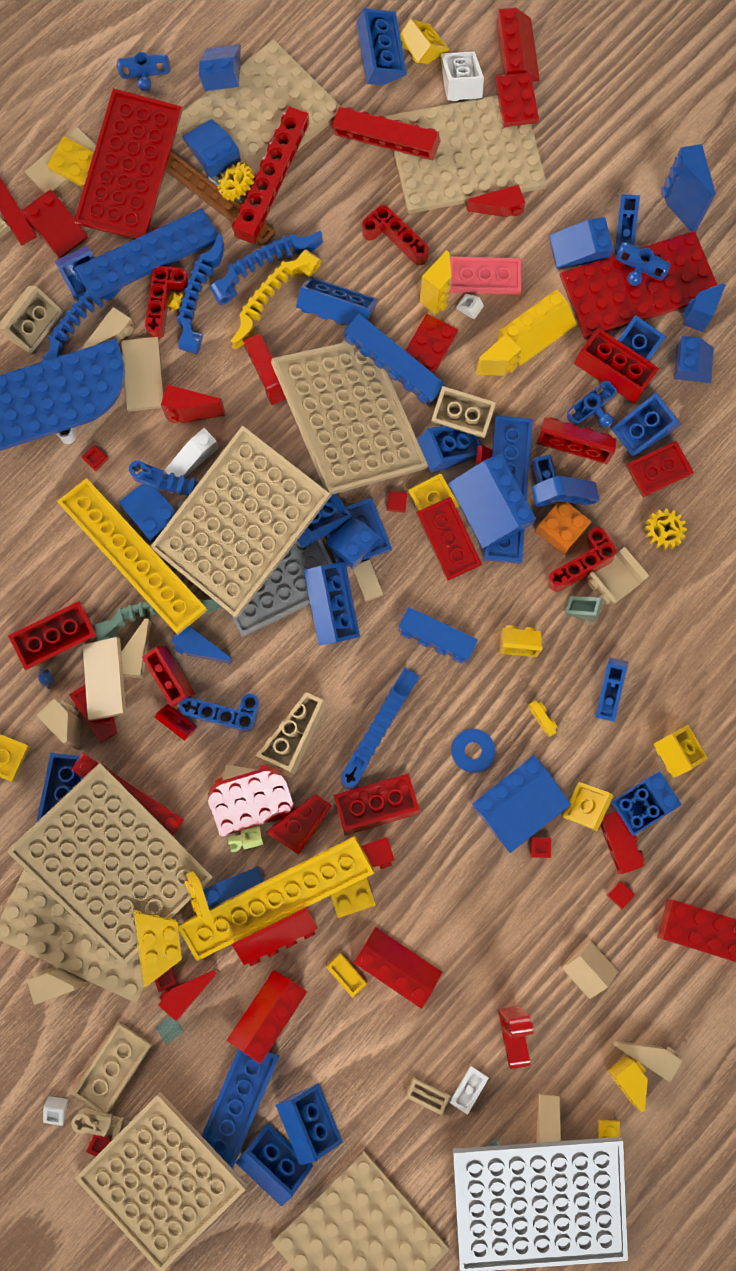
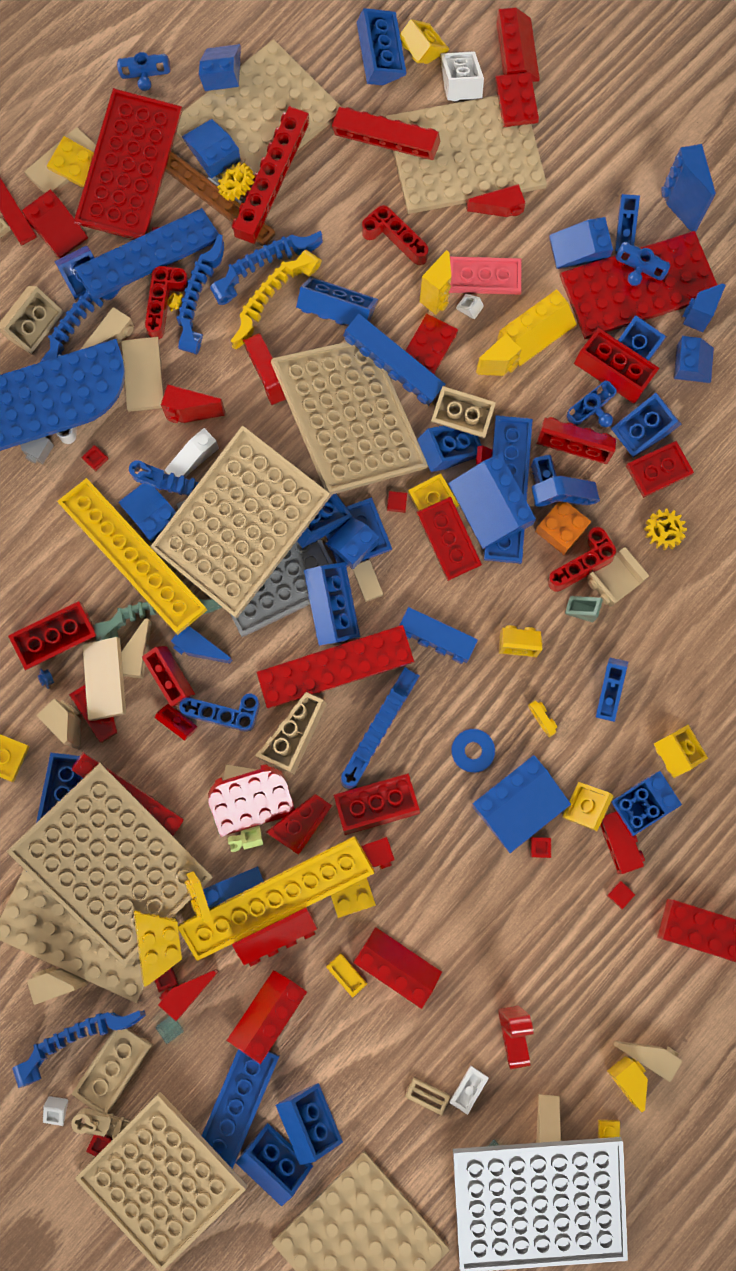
tan slope [562,941,618,999] -> none
none -> blue piece [12,1010,146,1088]
none -> light grey slope [21,437,54,464]
none -> red plate [256,625,415,709]

